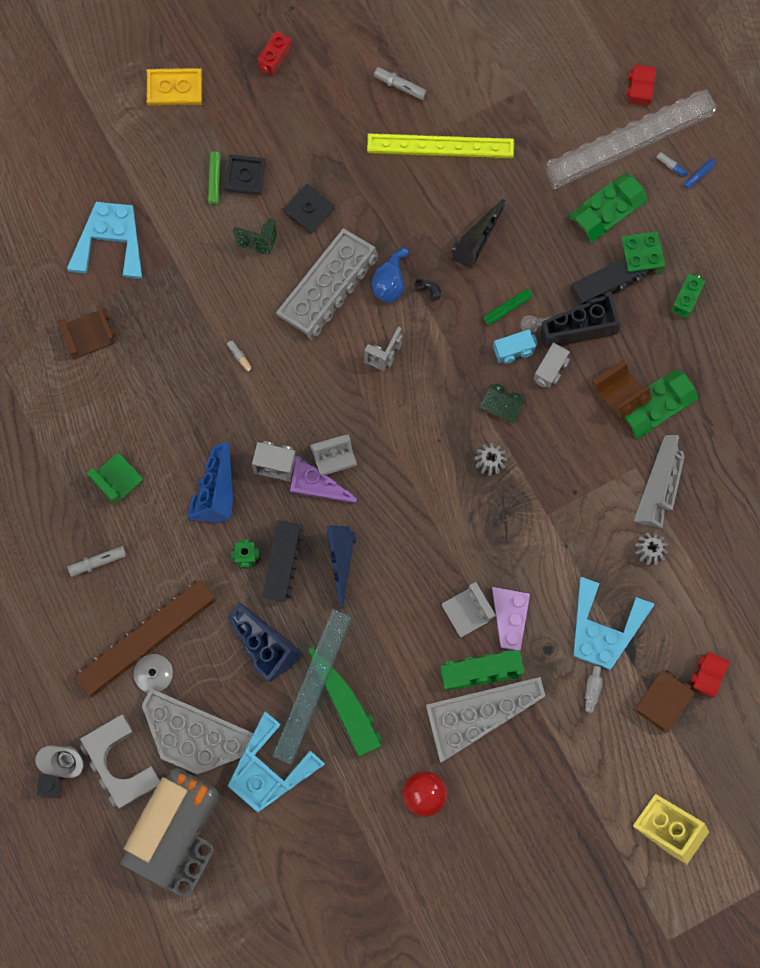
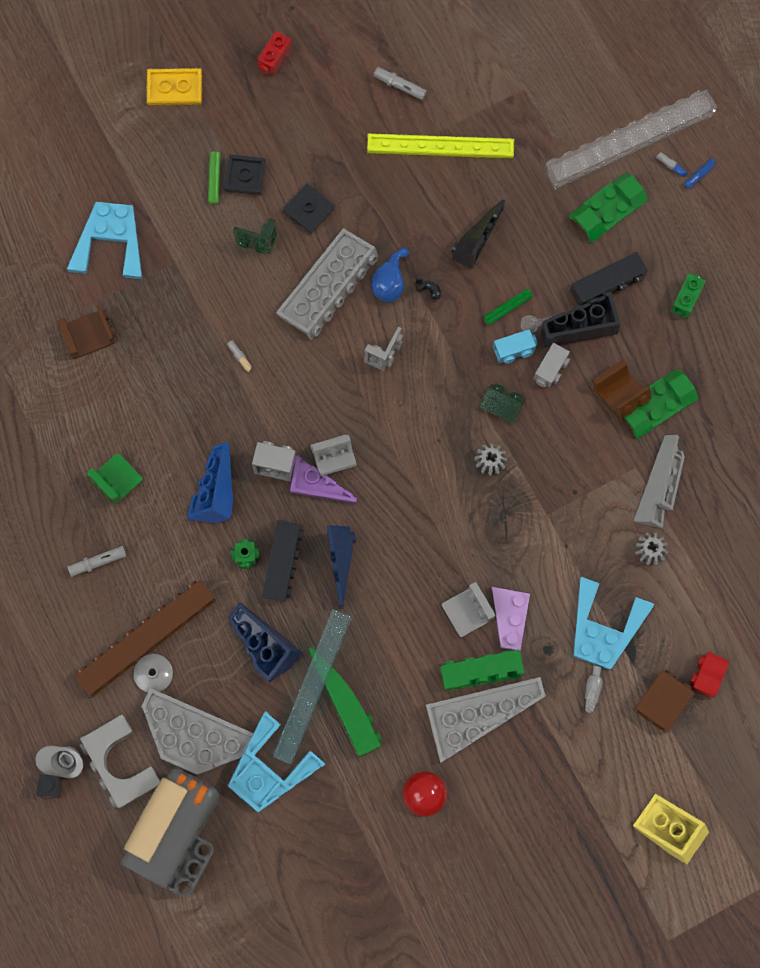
green bracket [621,231,665,275] -> none
red brick [626,64,656,106] -> none

